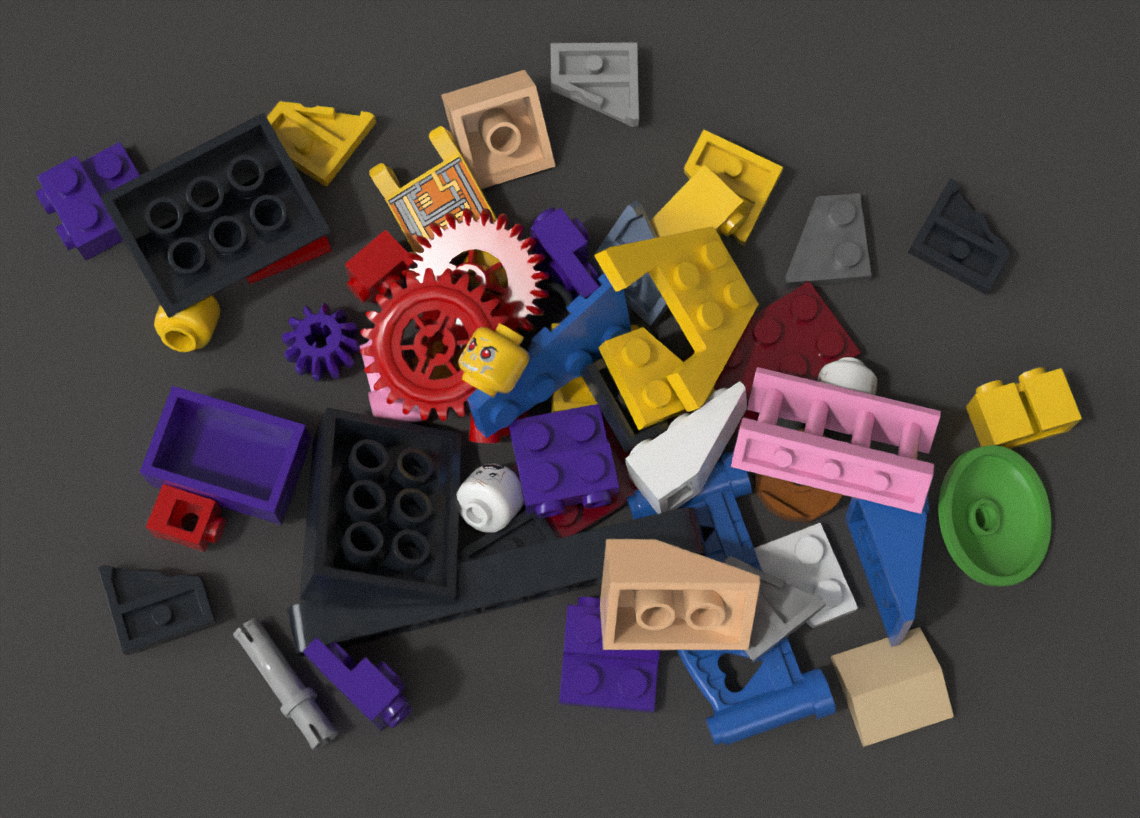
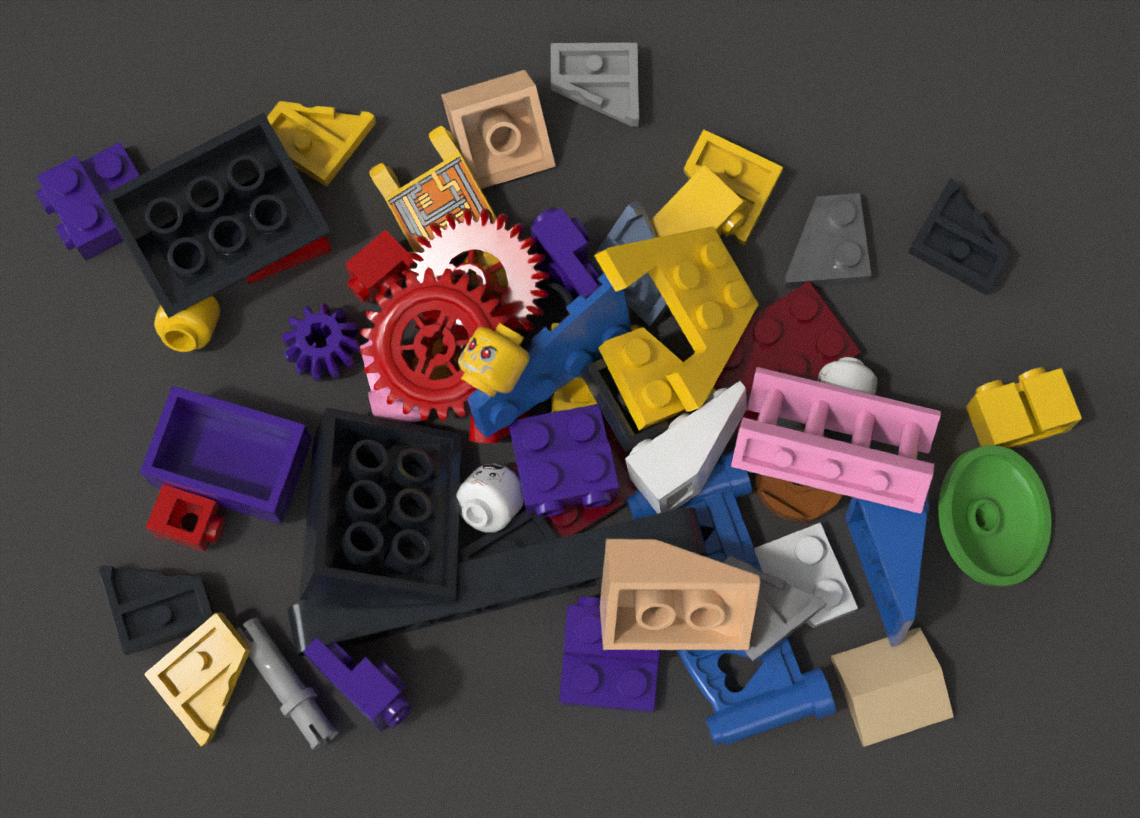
none -> yellow wing [144,612,251,746]

